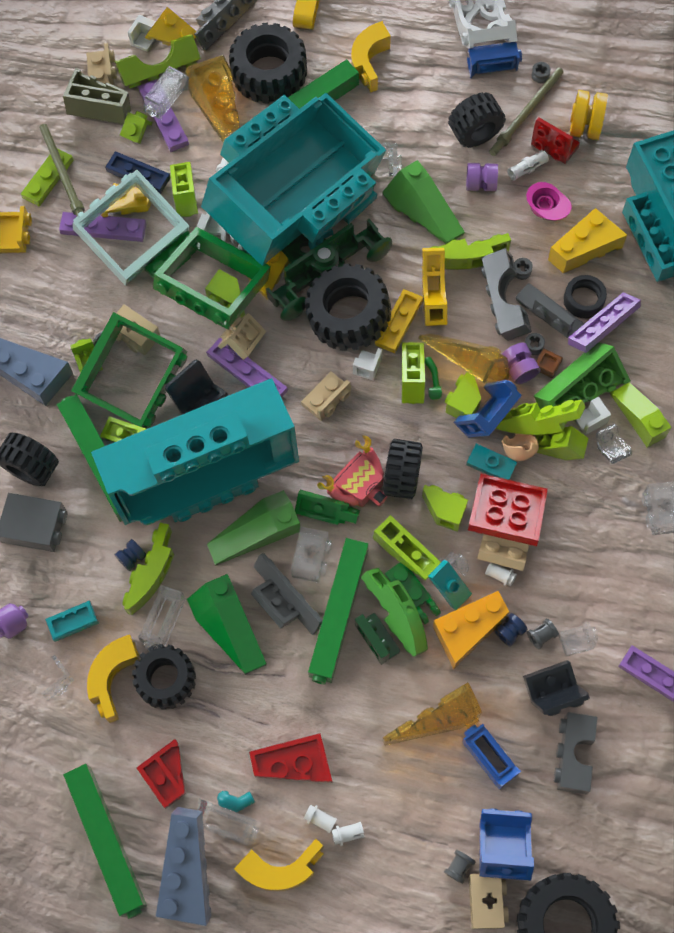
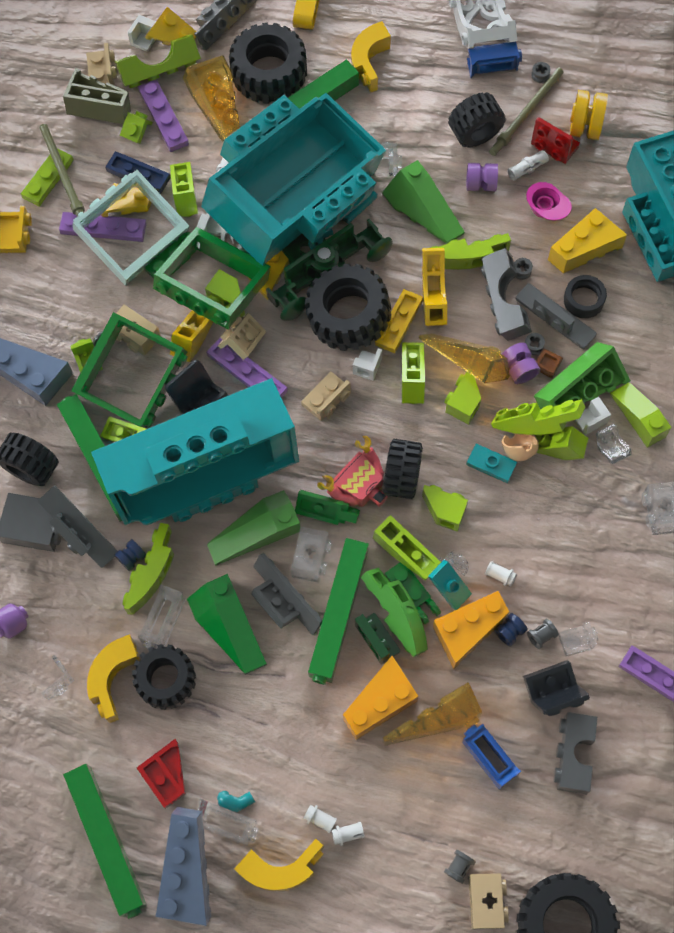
teal plate [45,600,99,642] -> none
clear window [143,66,189,120] -> none
red wing [249,733,333,783] -> none
green piece [424,357,442,400] -> none
blue panel [453,380,522,438] -> none
plate [468,473,548,546] -> none
tan bracket [477,534,529,571] -> none
blue panel [479,808,534,881] -> none
medium lavender plate [568,292,641,353] -> none
none -> dark grey bracket [38,486,117,568]
none -> yellow slope [170,310,213,362]
none -> light orange wedge [343,656,419,740]

